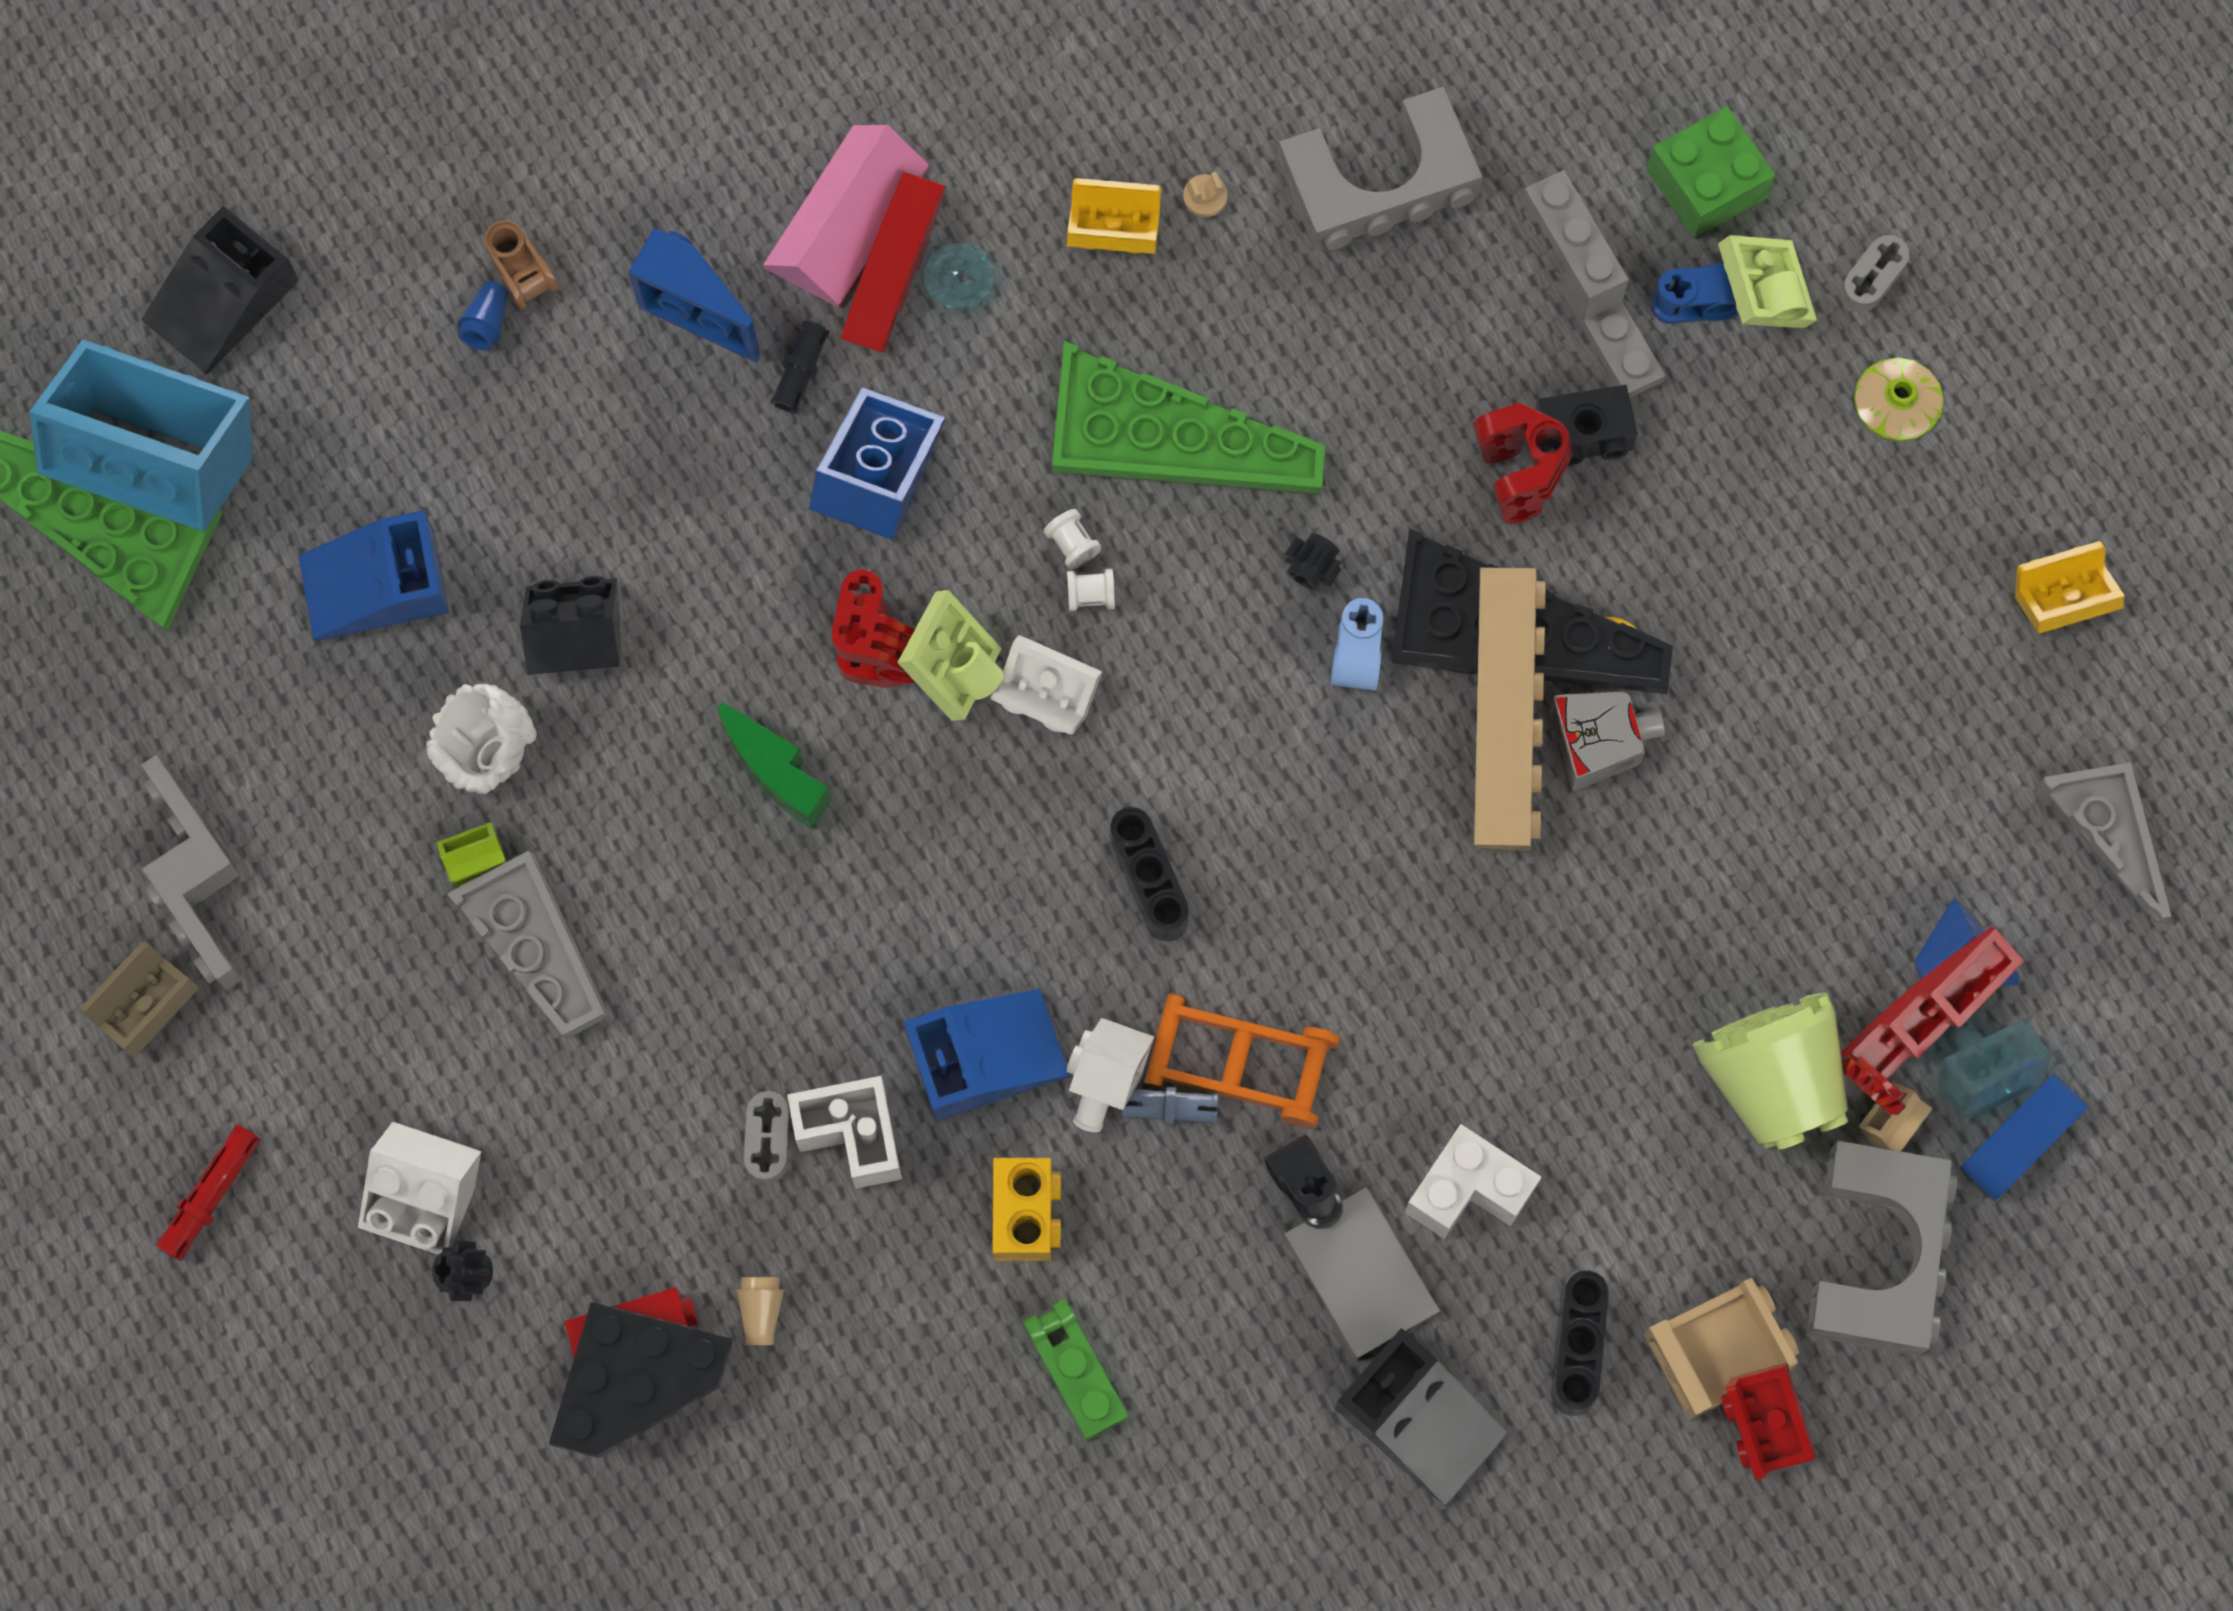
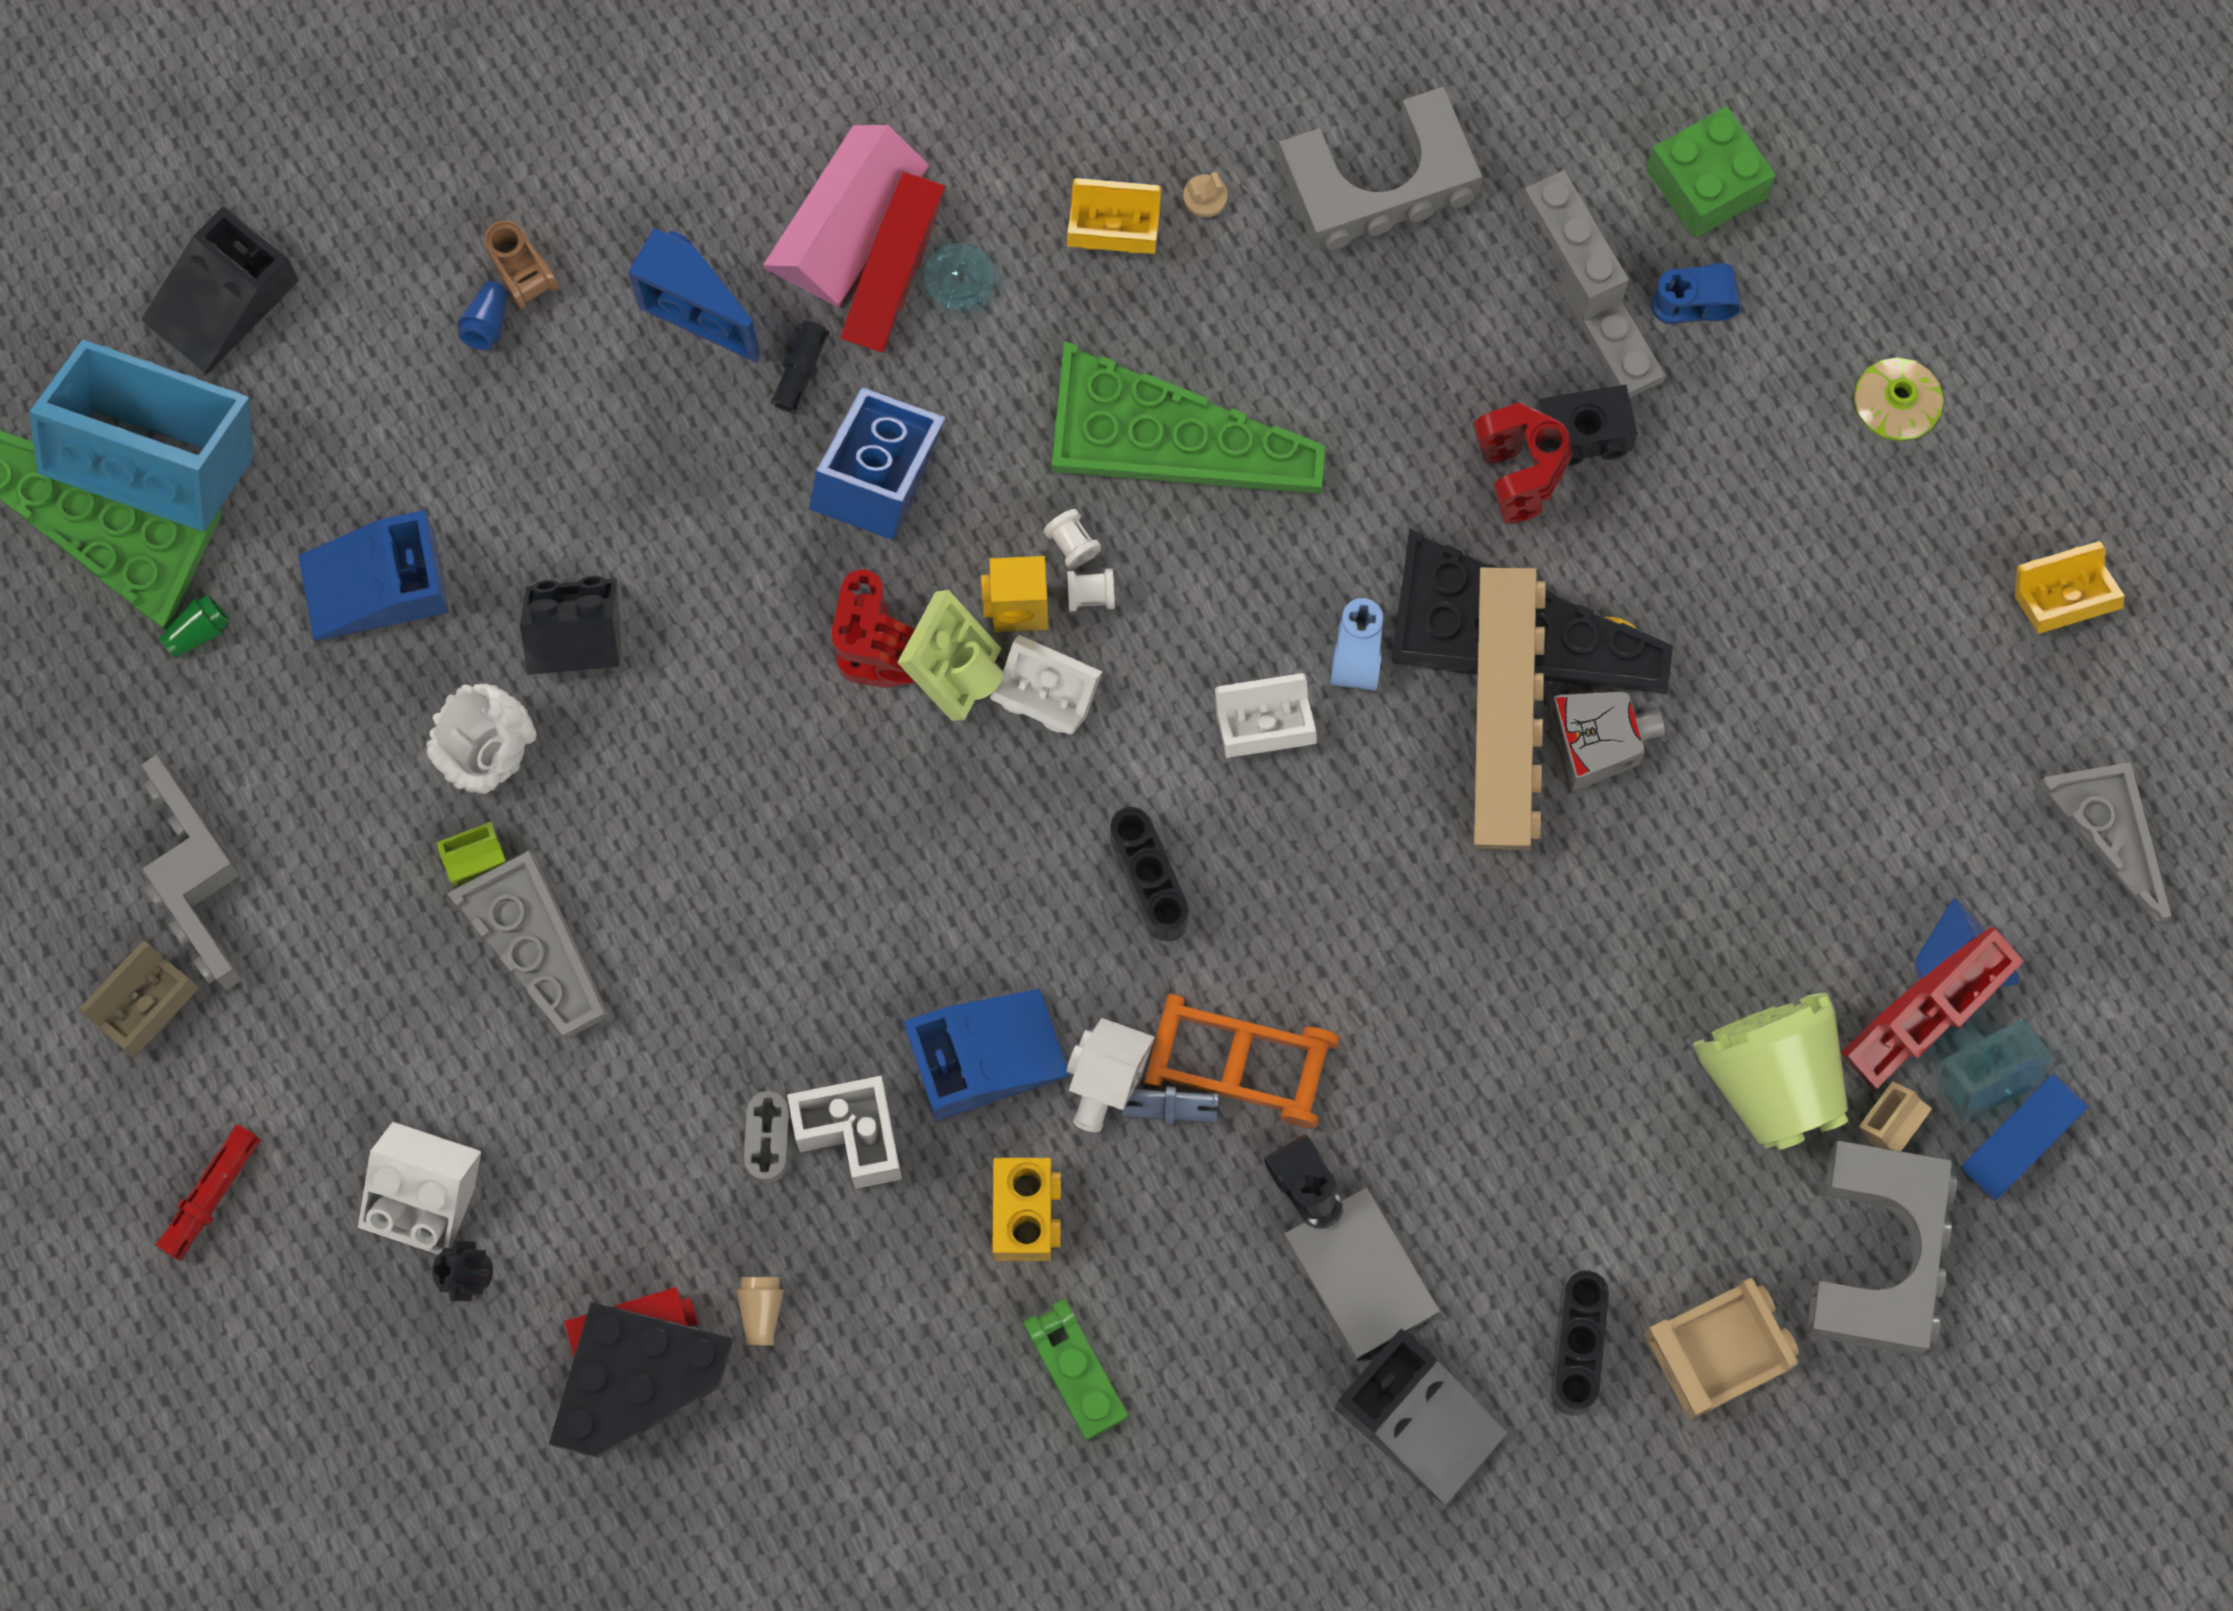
green slope [717,702,831,829] -> none
black gear [1285,533,1341,590] -> none
white brick [1405,1124,1541,1239] -> none
yellowish green plate [1718,235,1817,328] -> none
red bracket [1721,1363,1816,1480] -> none
light grey beam [1841,235,1909,312] -> none
red gear [1842,1055,1907,1115] -> none
none -> green cone [159,594,231,659]
none -> yellow brick [981,556,1049,632]
none -> white bracket [1215,673,1317,758]

